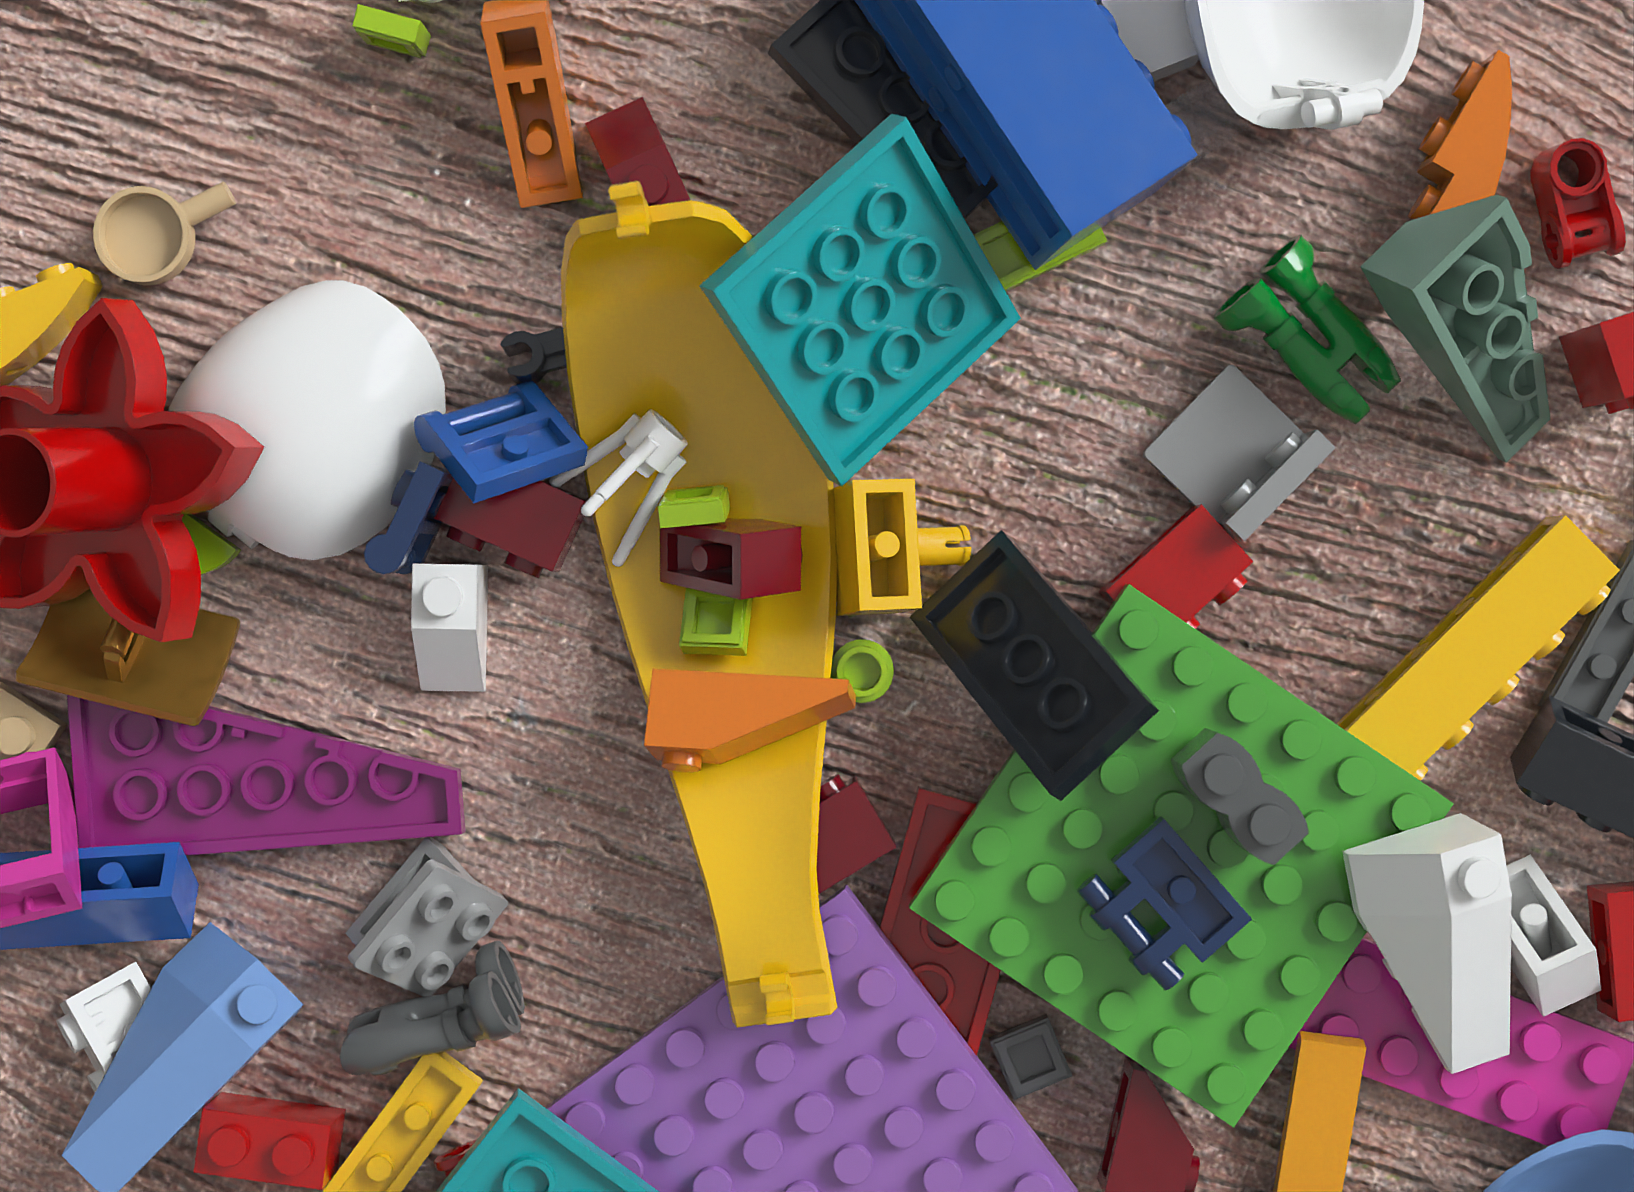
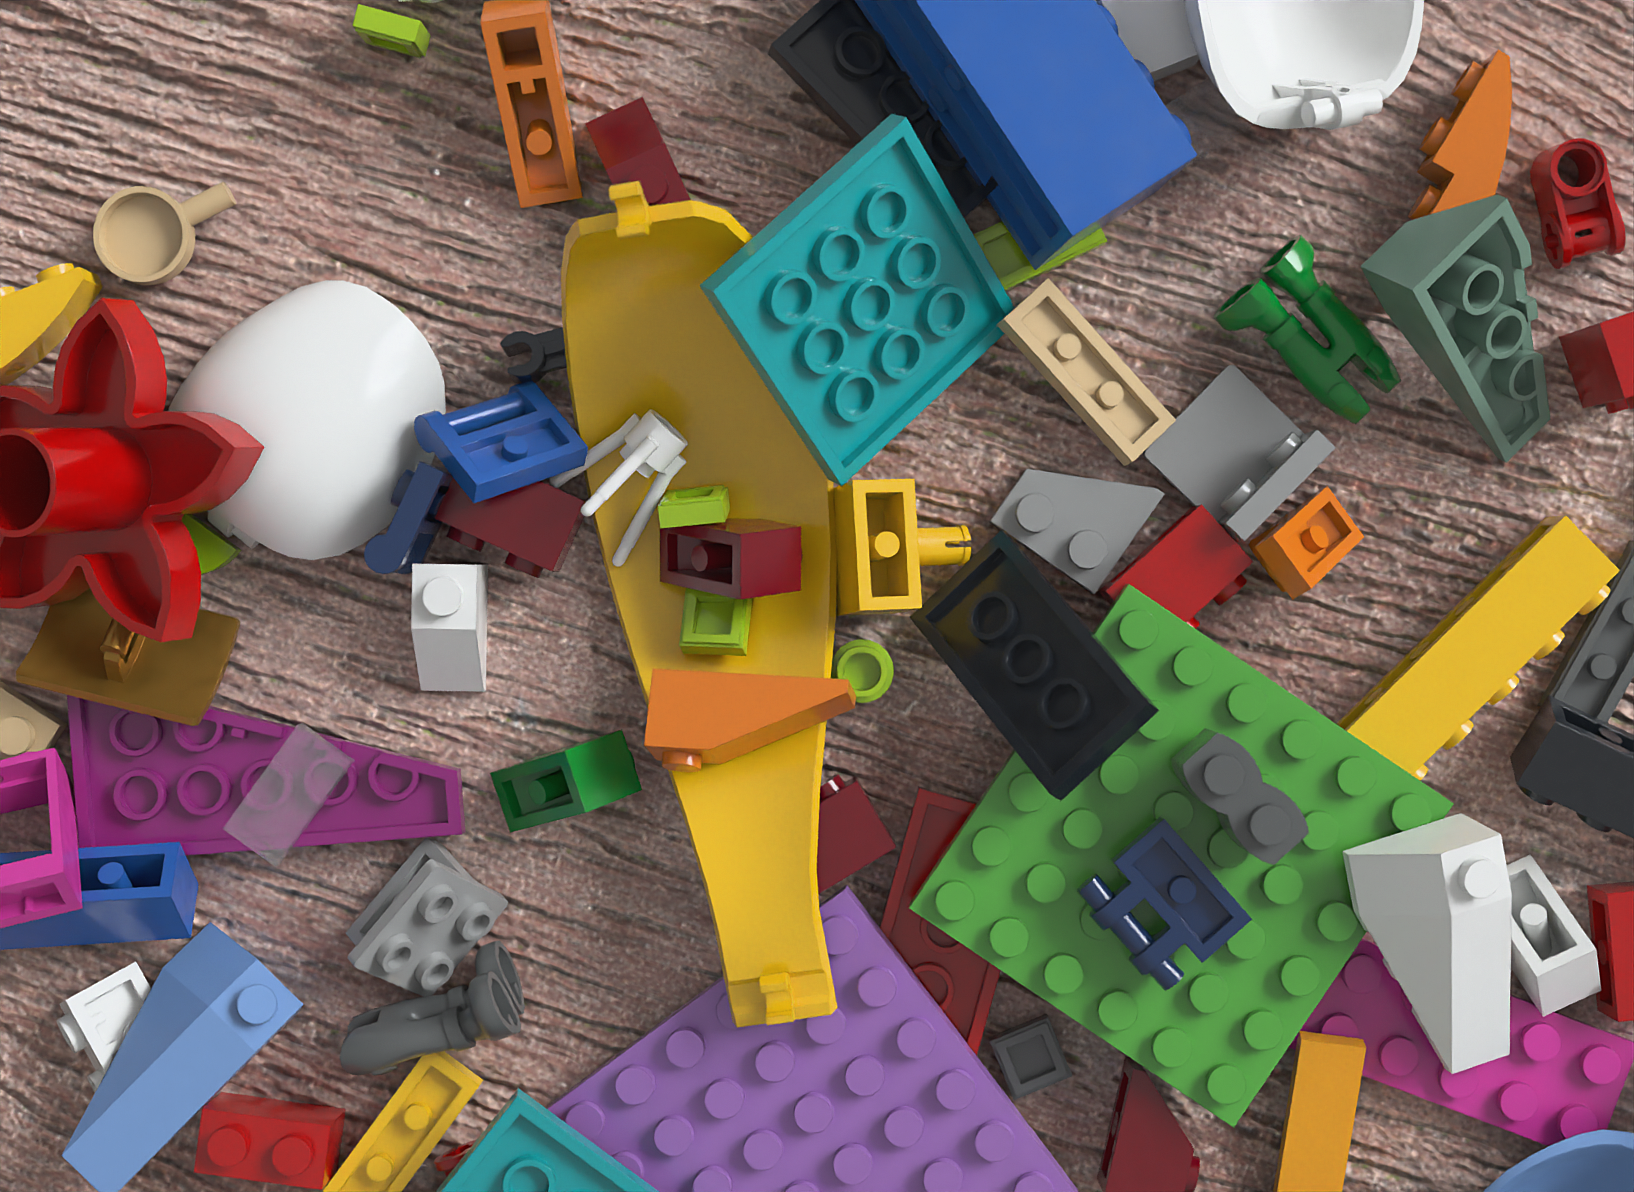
none -> clear tile [223,723,355,866]
none -> green slope [490,730,642,833]
none -> light grey wing [989,469,1165,594]
none -> tan plate [997,278,1176,466]
none -> orange slope [1249,486,1364,600]

